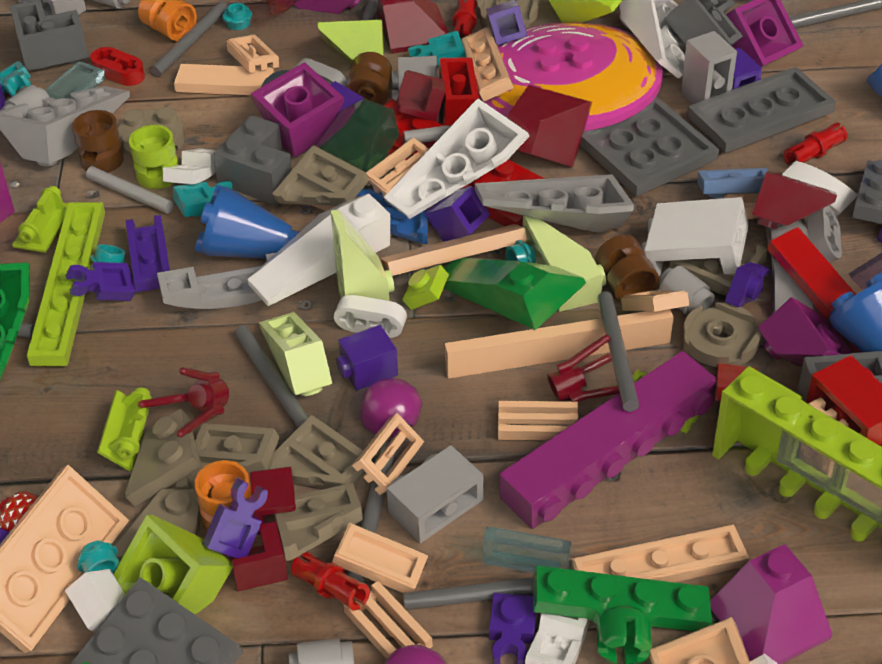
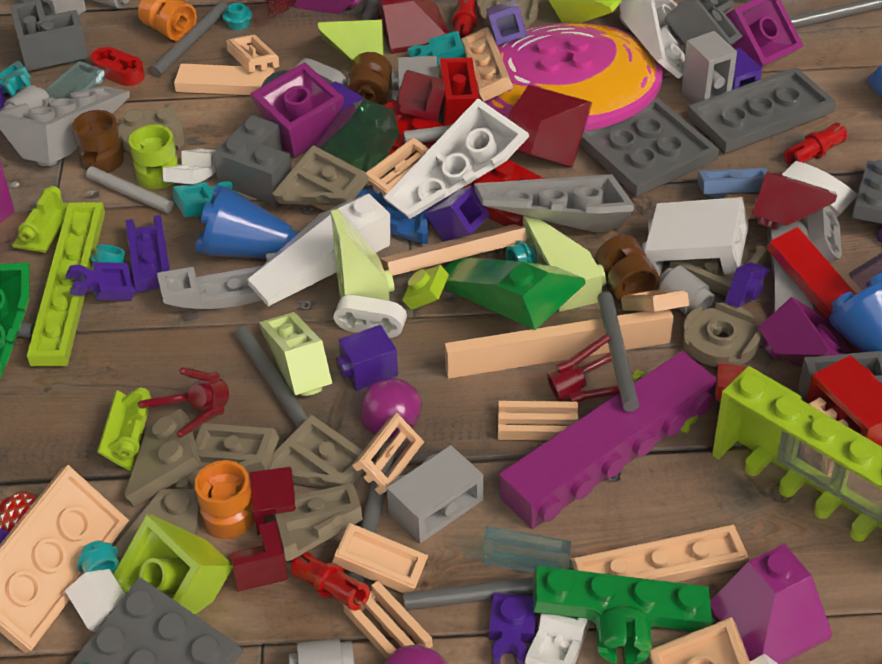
dark purple plate [202,478,268,558] -> none

